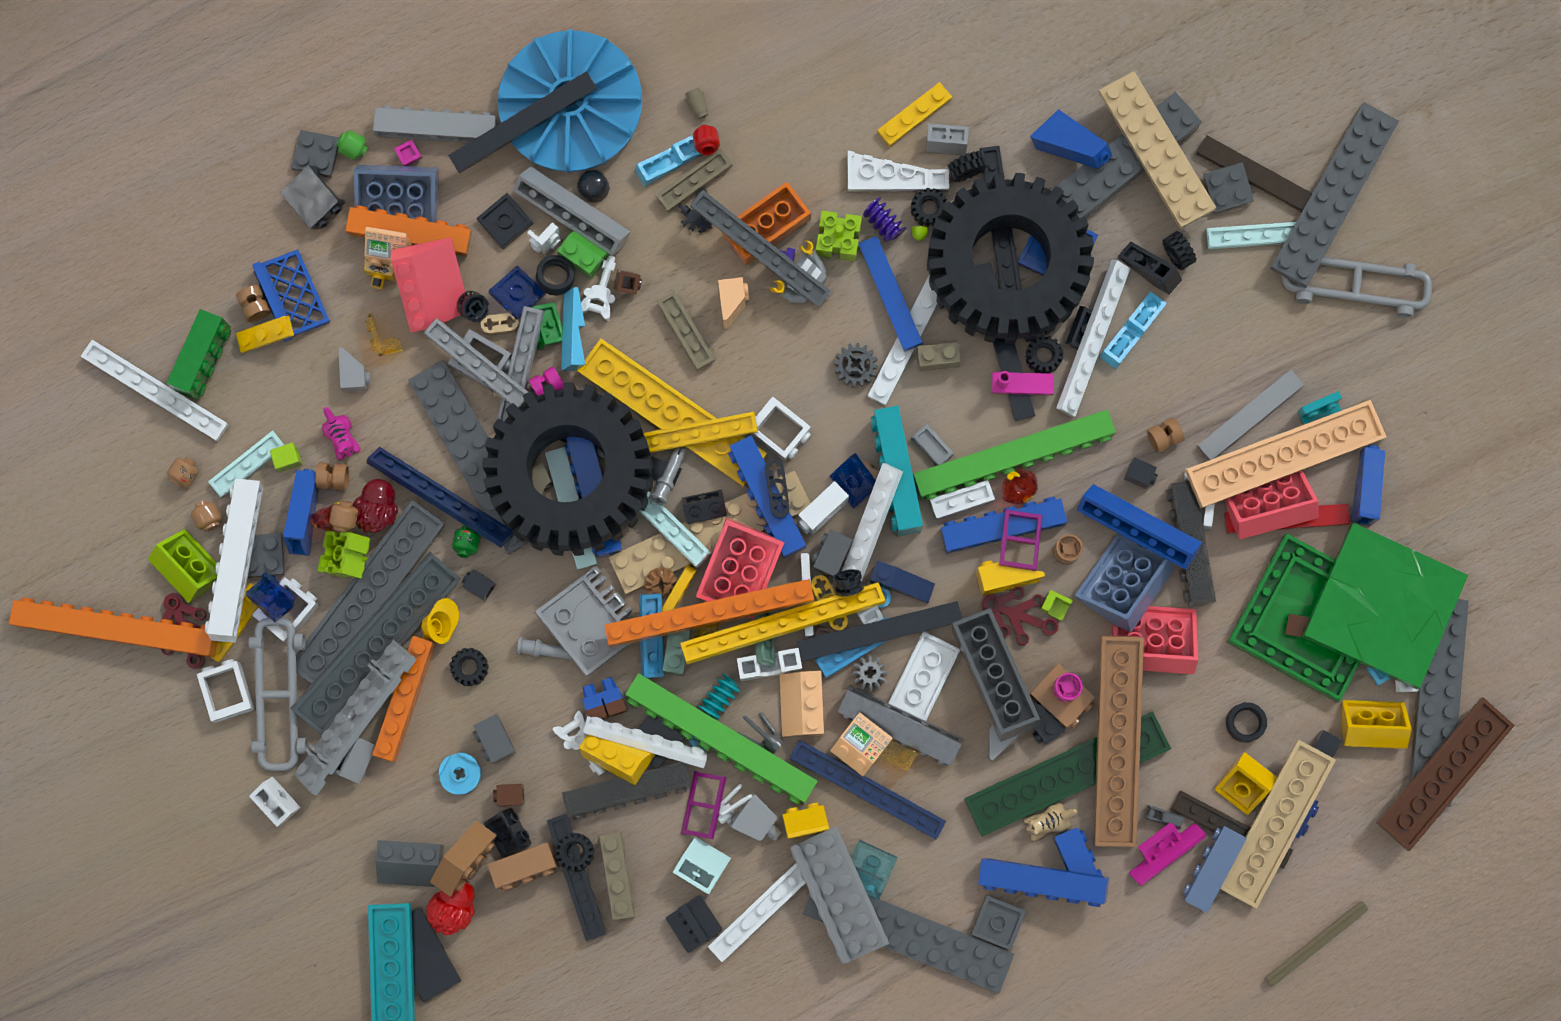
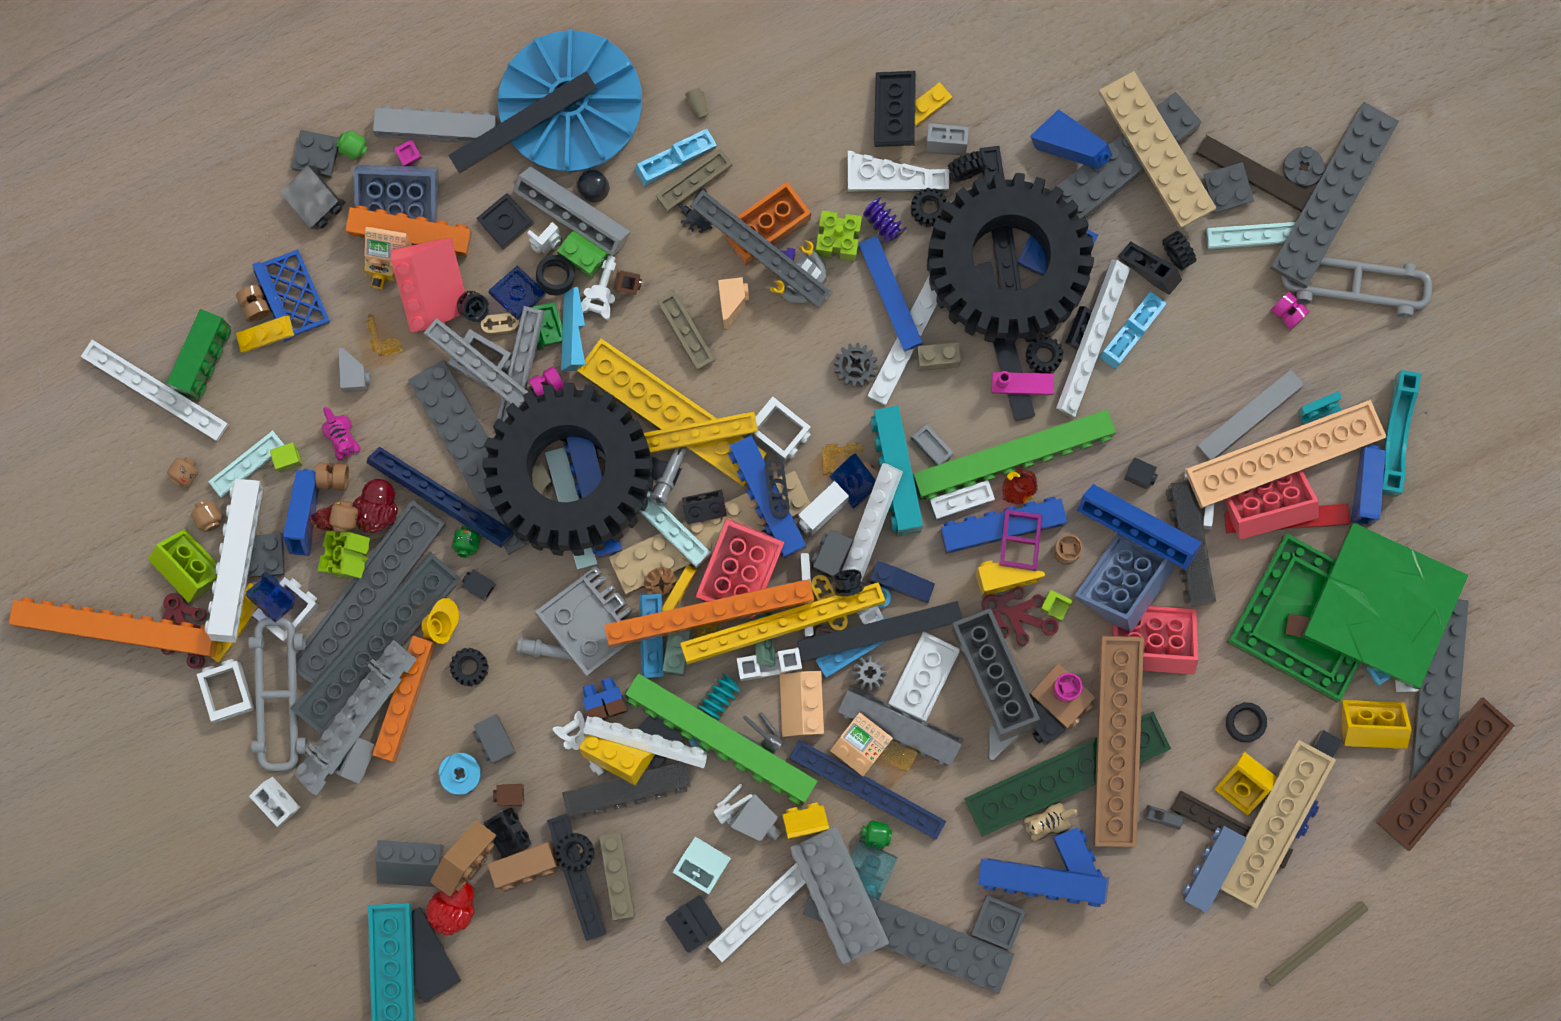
magenta window [681,771,727,839] -> none
red head [693,125,720,156] -> none
lime hinge [912,226,928,241] -> none
dark pink bracket [1129,822,1207,886] -> none
medium nougat wheel [1147,417,1185,453] -> none
none -> clear yellow bracket [822,443,863,476]
none -> green head [860,820,892,850]
none -> black tile [874,71,916,147]
none -> dark pink wheel [1271,292,1310,330]
none -> dark grey plate [1283,146,1325,188]
none -> teal arch [1382,370,1421,497]

